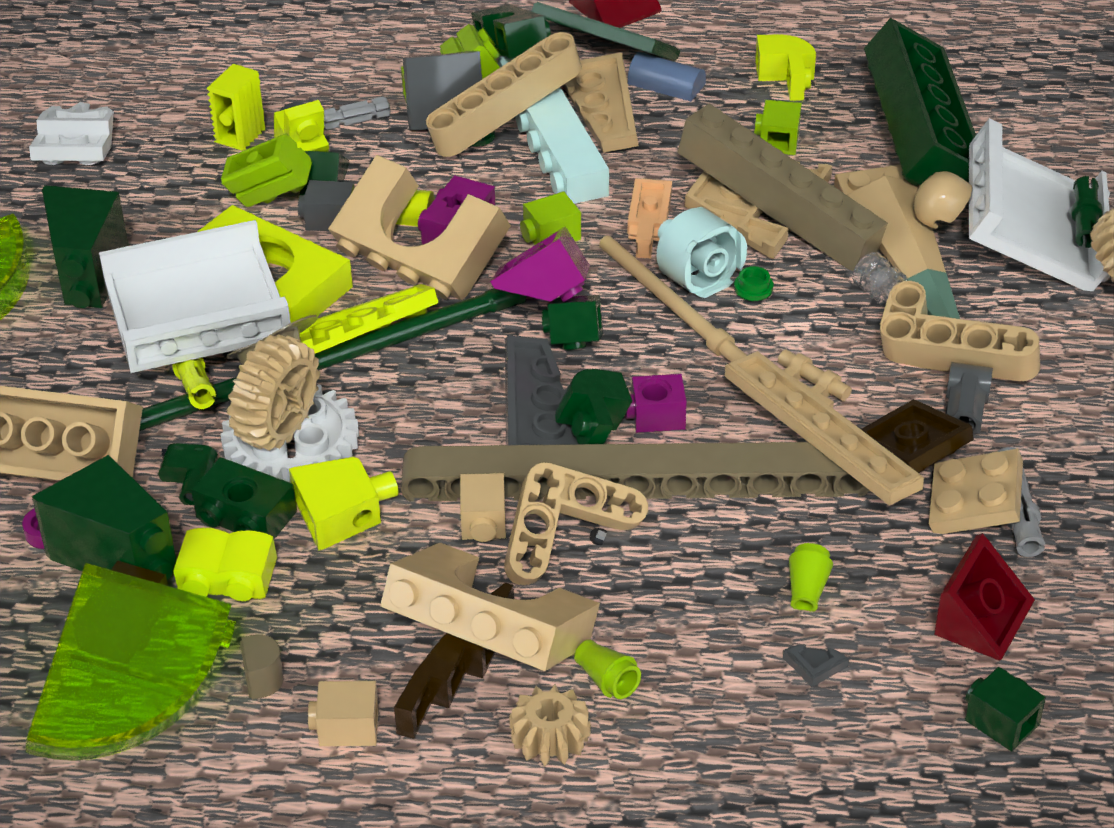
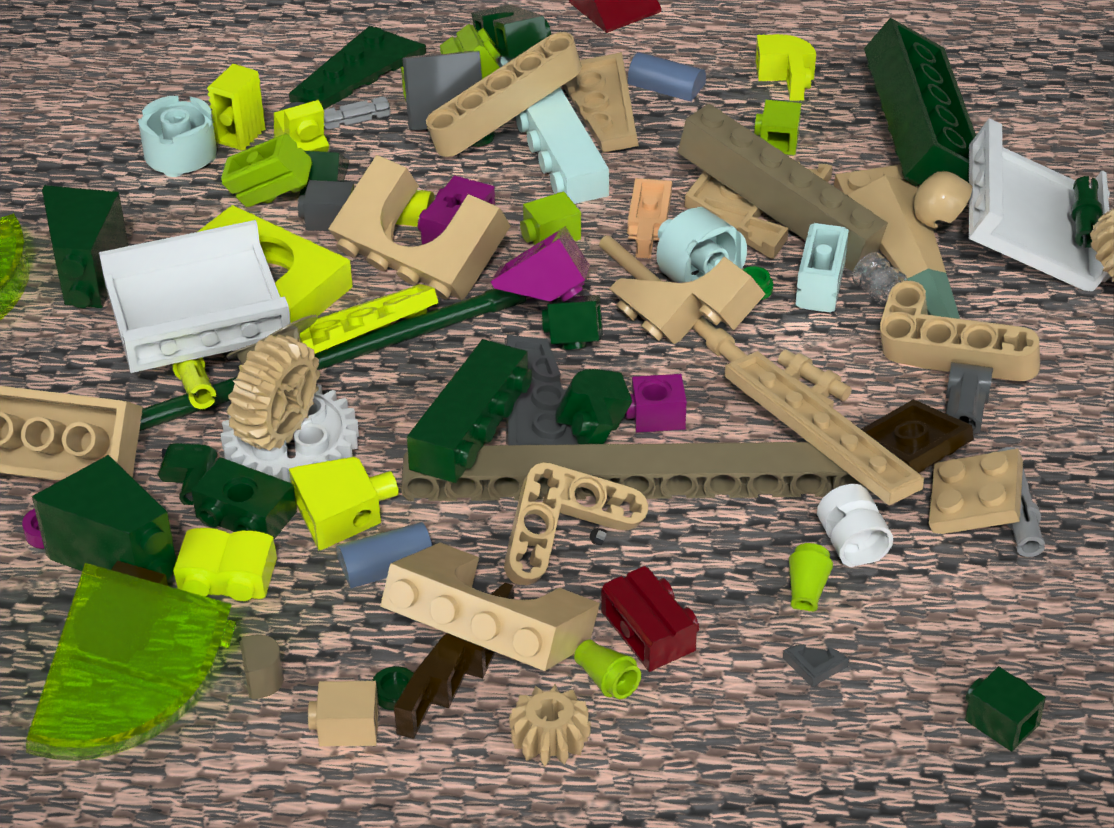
white plate [29,102,114,165] -> none
tan brick [460,473,506,542] -> none
tile [531,2,680,61] -> none
dark red slope [934,533,1035,661] -> none
none -> light aqua brick [138,96,217,177]
none -> dark green wing [289,26,426,109]
none -> sand blue brick [336,522,432,589]
none -> dark green tile [372,666,414,710]
none -> dark green brick [407,339,532,483]
none -> dark red brick [601,566,699,672]
none -> tan arch [609,257,765,344]
none -> light aqua brick [796,223,849,313]
none -> white wheel [817,484,894,567]

